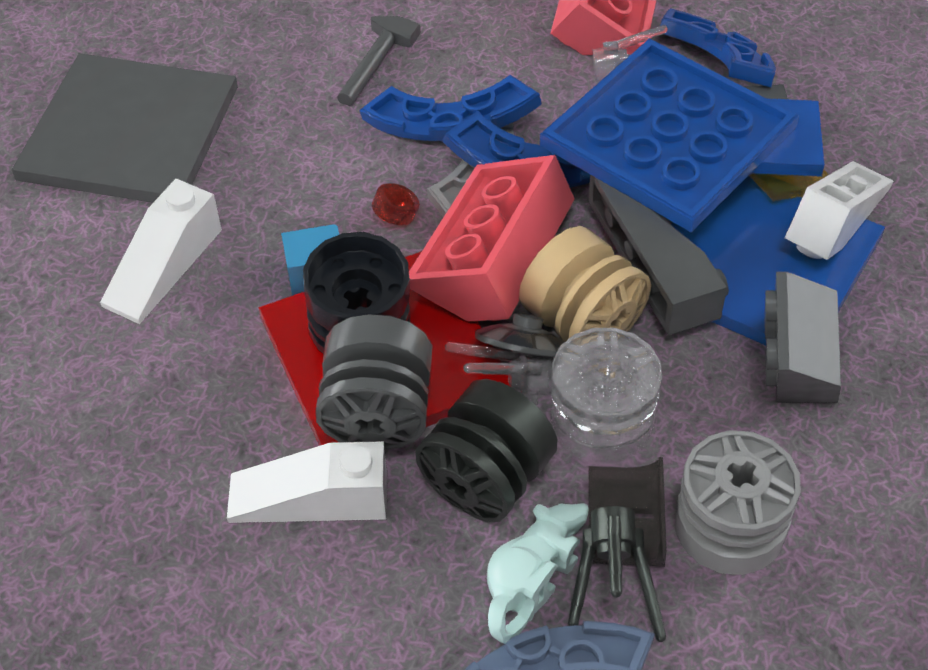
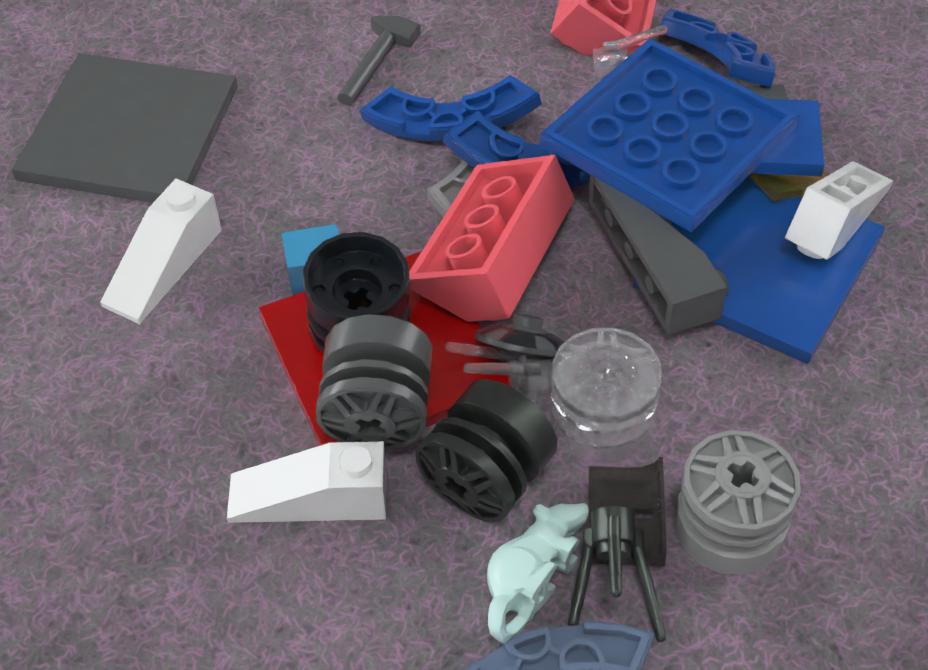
clear red tile [372,183,420,226] -> none
tan wheel [519,226,651,358] -> none
slope [764,272,841,403] -> none

